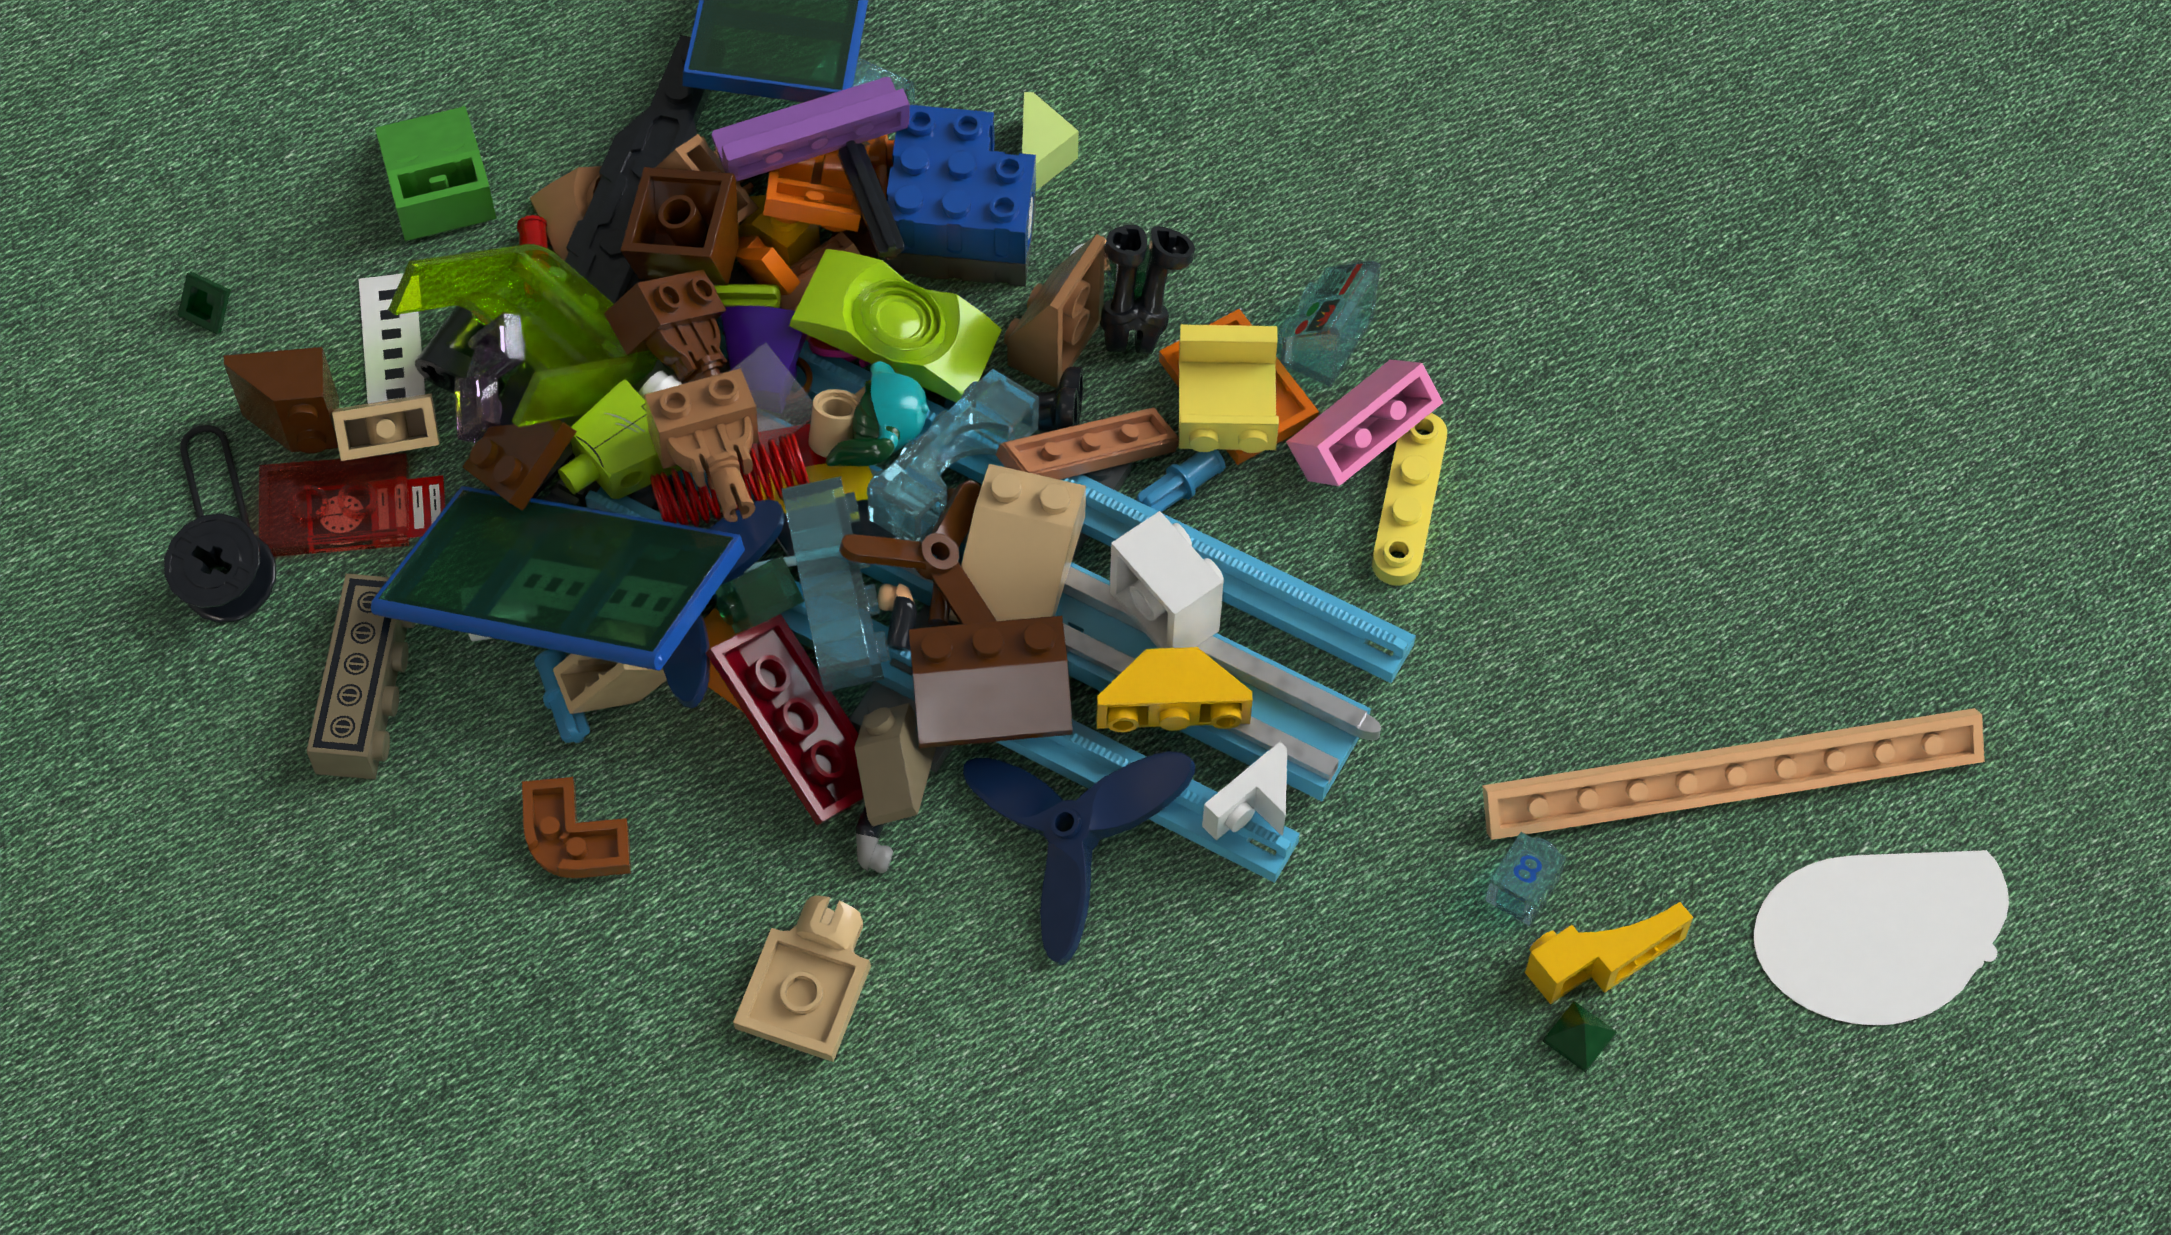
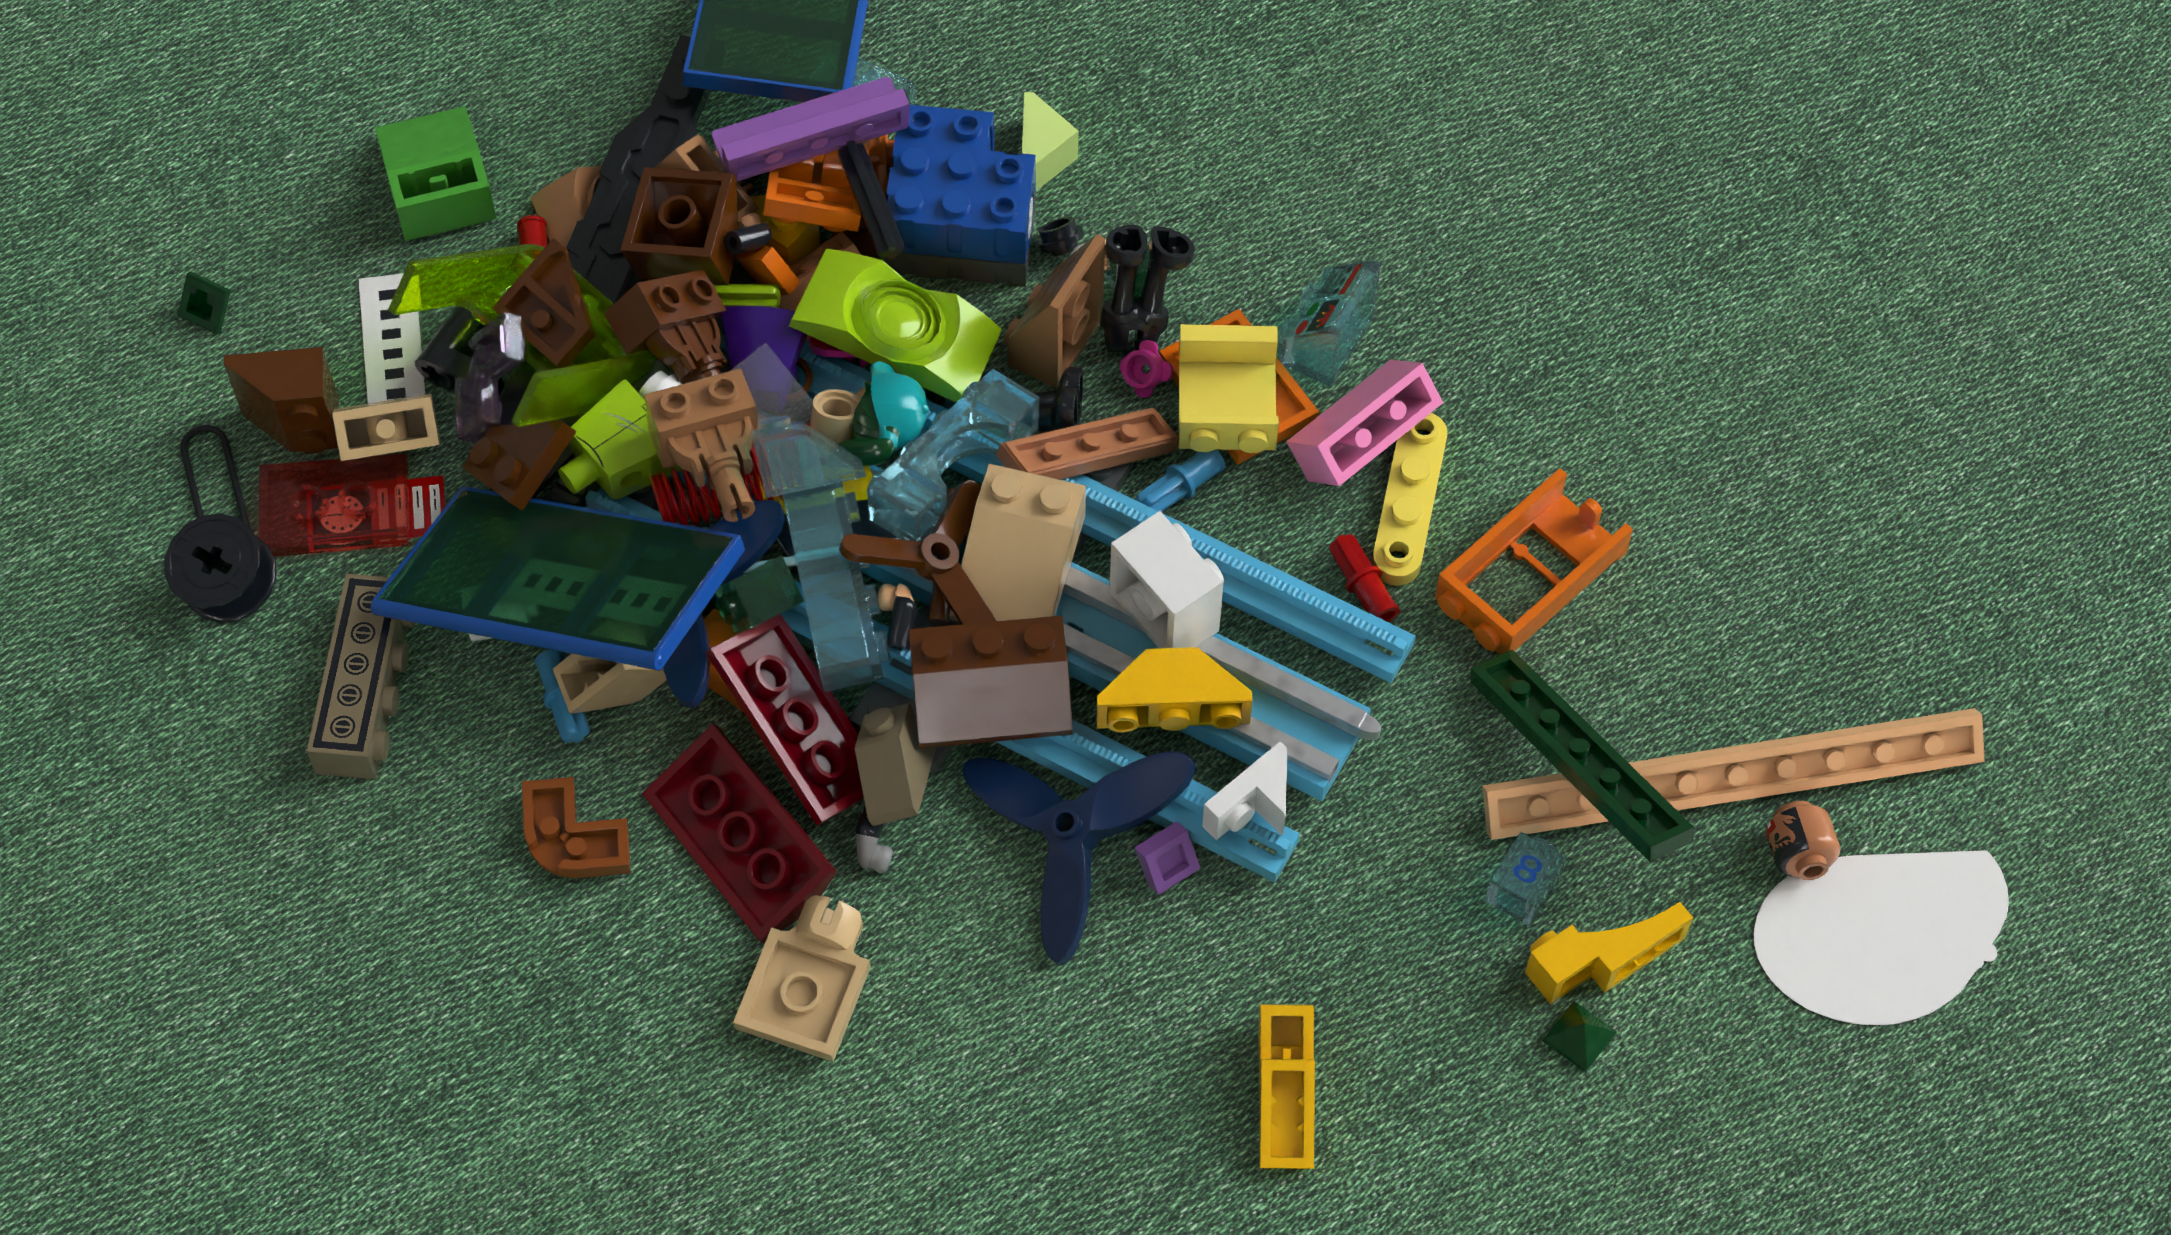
none -> reddish brown wing [492,238,596,372]
none -> dark red slope [642,723,837,943]
none -> black arm [724,213,772,255]
none -> clear light blue slope [751,416,866,498]
none -> black plate [1038,217,1084,256]
none -> dark pink plate [1120,340,1173,398]
none -> medium lavender plate [1135,821,1200,895]
none -> yellow slope [1258,1004,1315,1169]
none -> red axle [1329,534,1400,622]
none -> orange door [1435,468,1633,655]
none -> dark green plate [1471,650,1694,862]
none -> nougat head [1765,801,1841,880]

